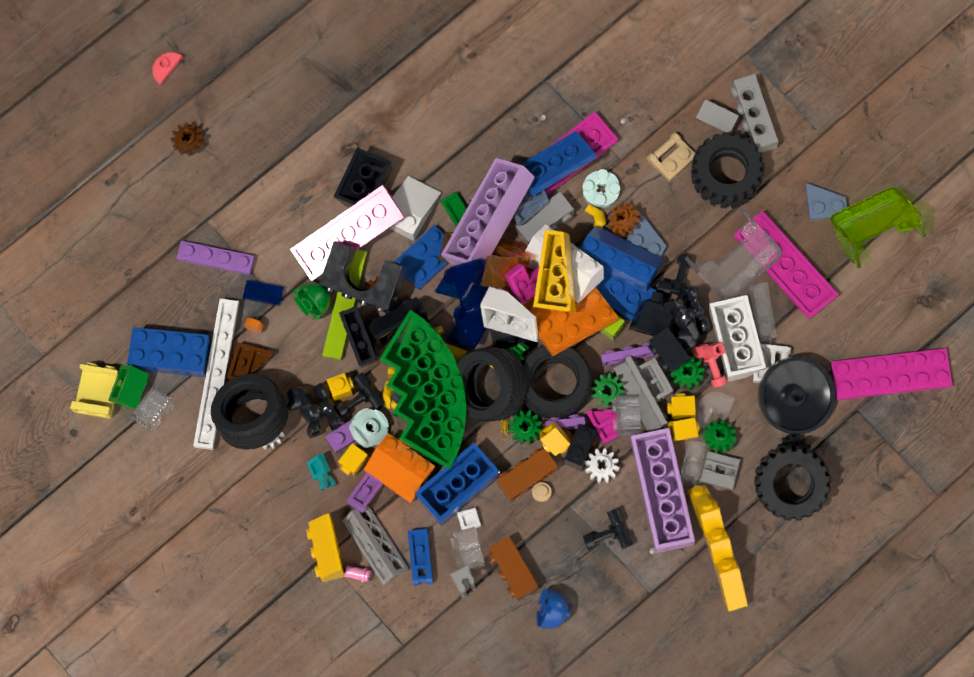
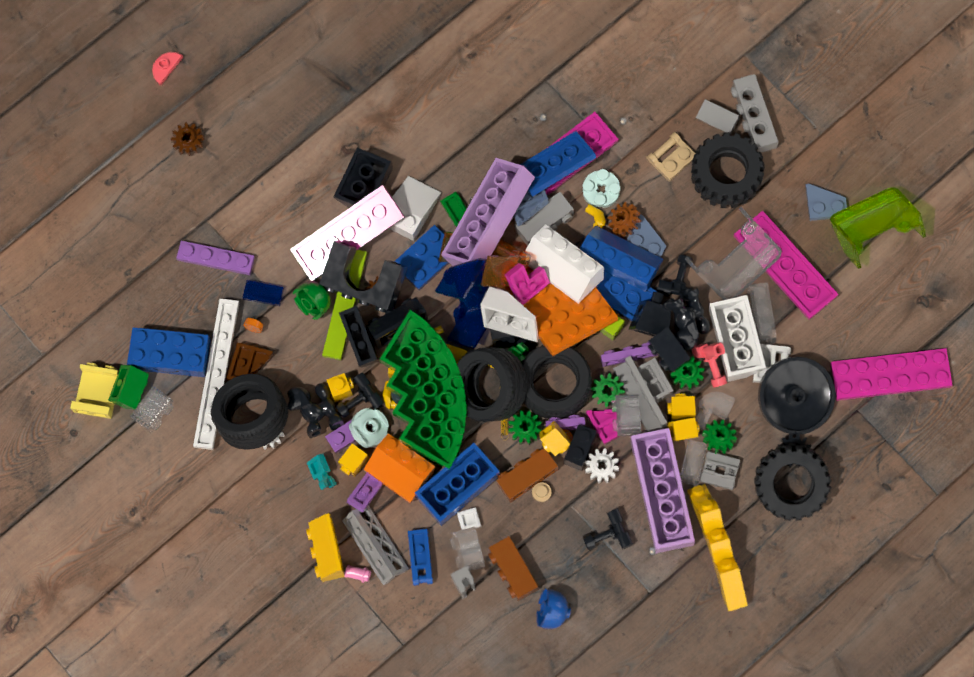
yellow wedge [533,230,576,313] -> none

